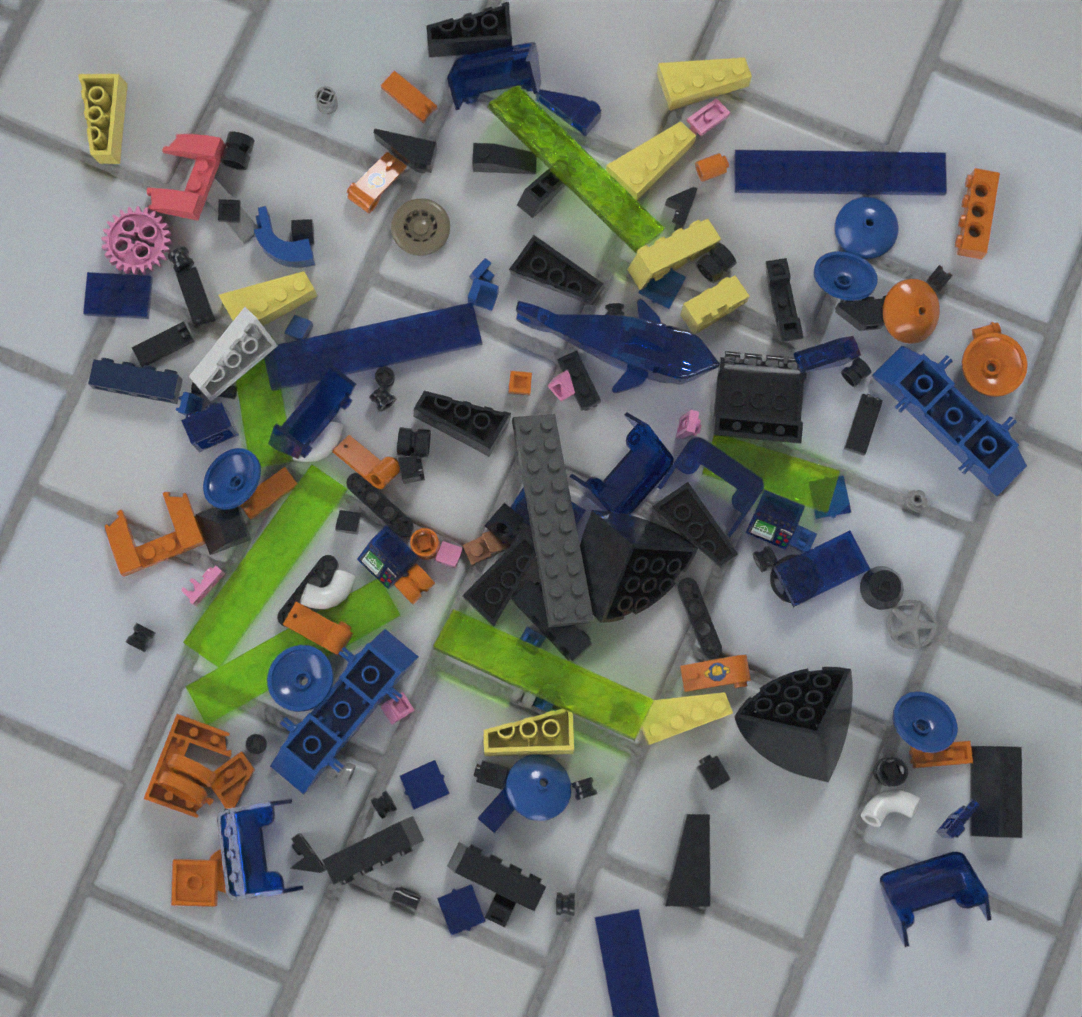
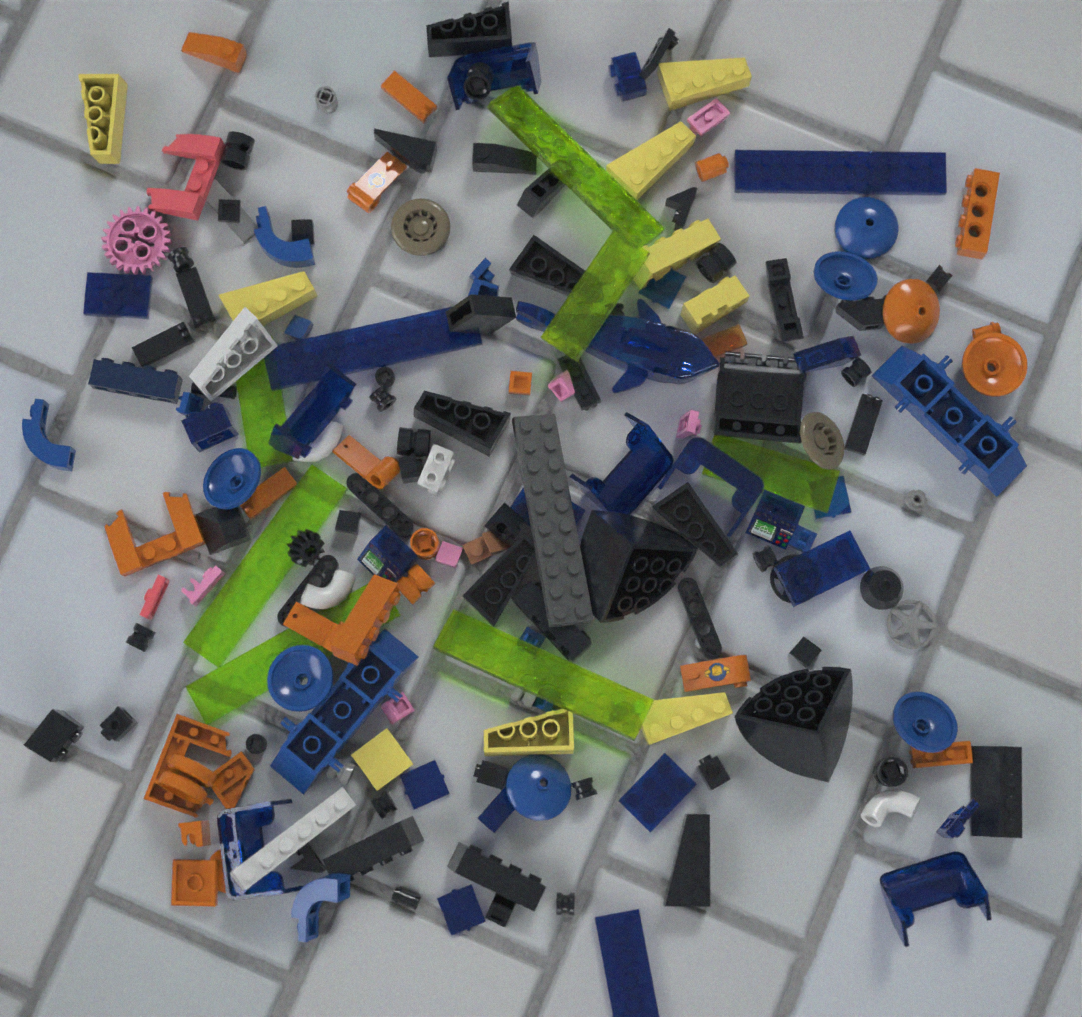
clear blue slope [536,89,602,137] -> none
none -> blue arch [22,398,76,471]
none -> black slope [24,709,84,762]
none -> black brick [100,706,138,742]
none -> coral plate [140,575,170,620]
none -> orange hinge [178,820,211,847]
none -> orange slope [181,32,247,73]
none -> white arch [230,787,356,891]
none -> black gear [286,529,325,567]
none -> arch [291,873,350,943]
none -> orange brick [331,574,401,666]
none -> light yellow tile [351,728,413,791]
none -> white bracket [417,444,455,495]
none -> black brick [446,294,516,334]
none -> black wheel [463,62,494,100]
none -> clear neon green plate [541,230,650,361]
none -> clear blue brick [608,52,647,102]
none -> clear blue plate [618,753,697,833]
none -> black hinge [639,28,679,80]
none -> clear orange plate [699,324,748,361]
none -> black slope [789,636,822,668]
none -> dark tan wheel [800,412,844,470]

